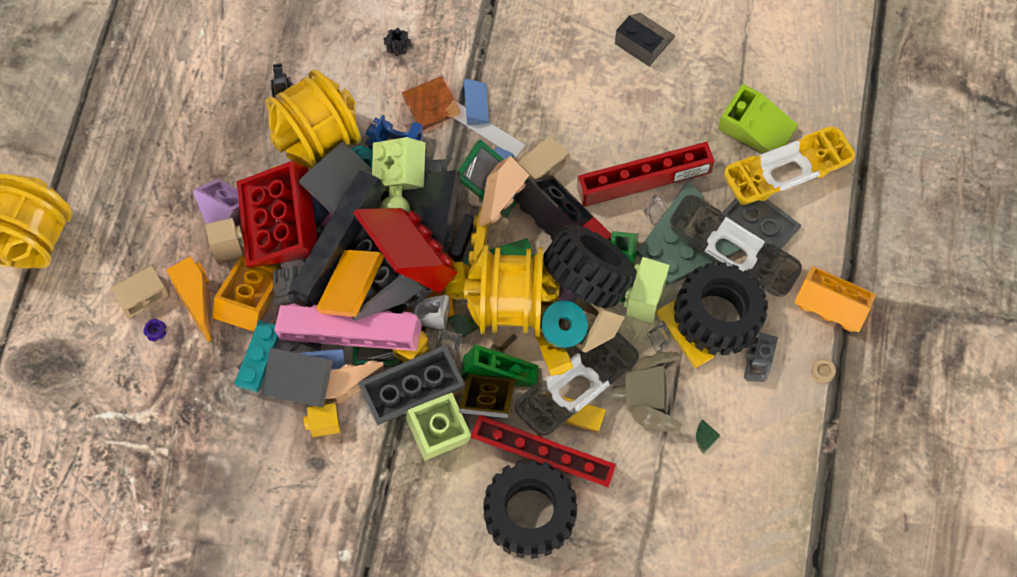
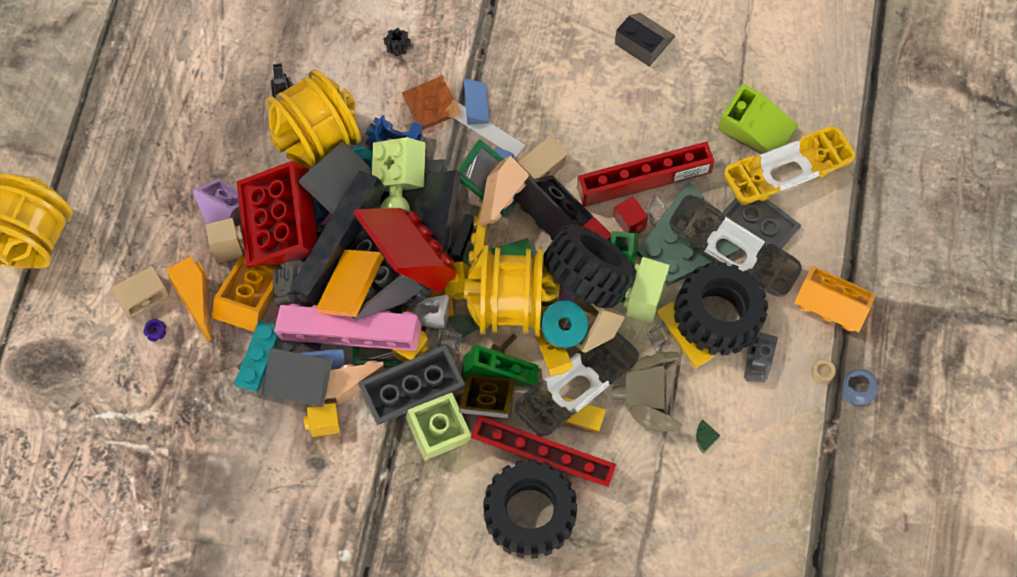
none -> red brick [613,196,648,234]
none -> sand blue piece [842,369,878,405]

